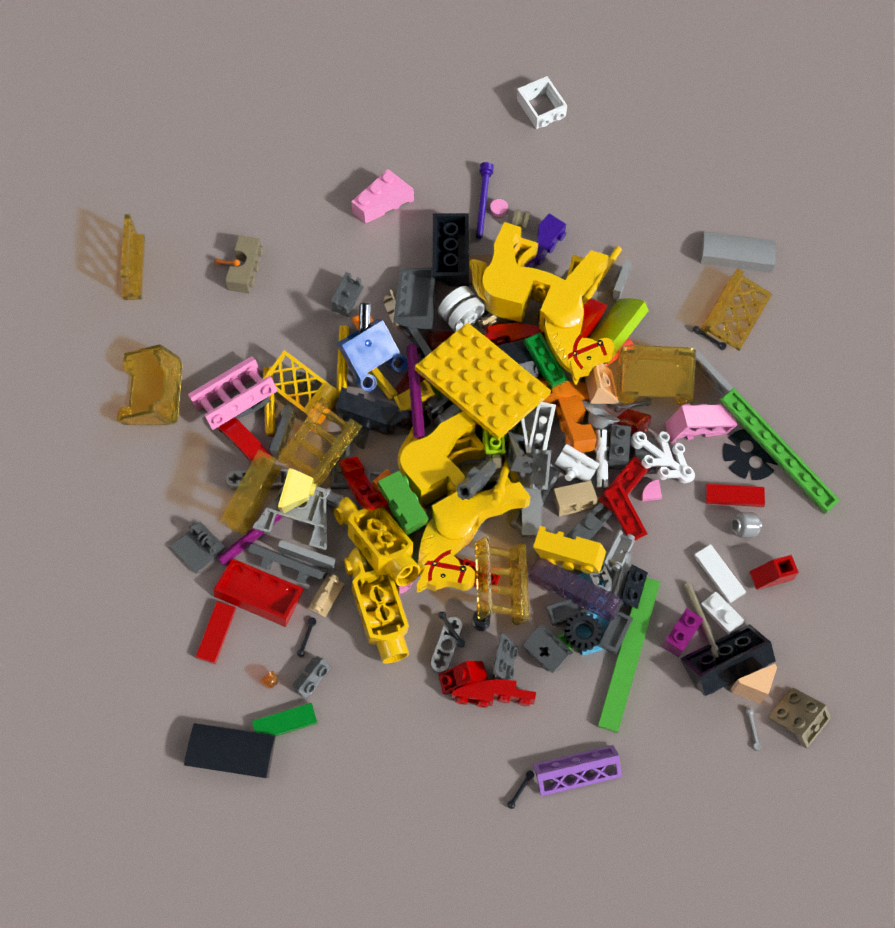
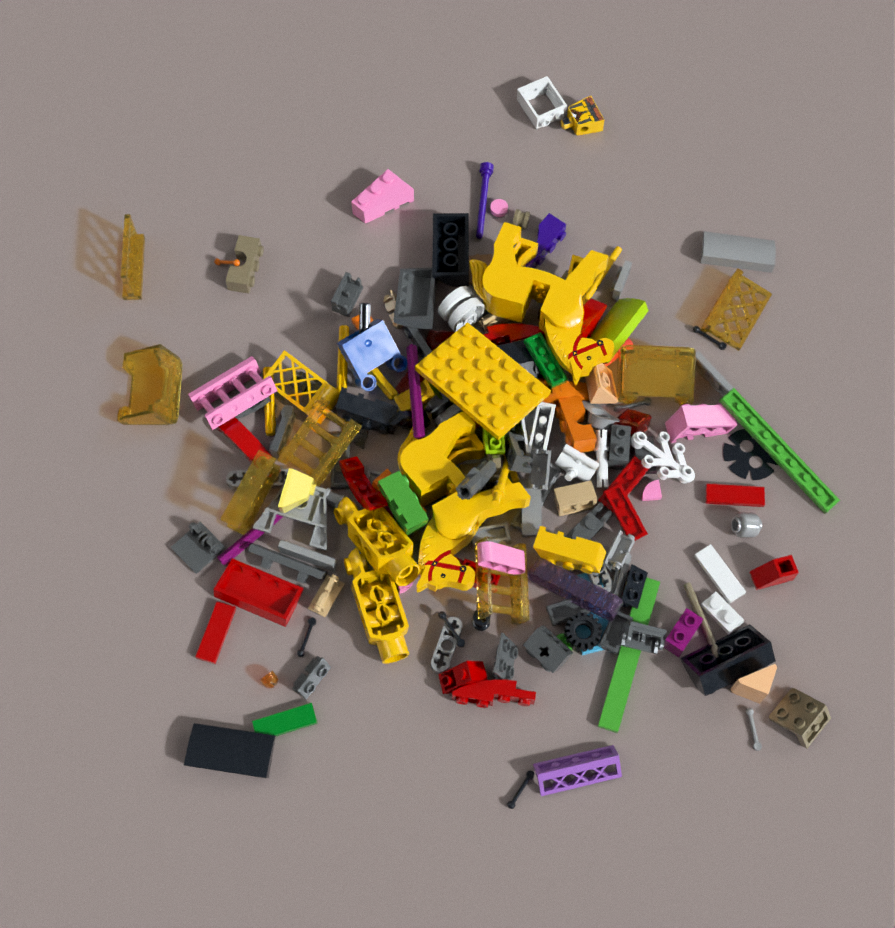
none -> light grey tile [471,522,511,549]
none -> bright pink beam [477,541,525,575]
none -> yellow torso [560,96,605,136]
none -> dark grey hinge [619,621,667,654]

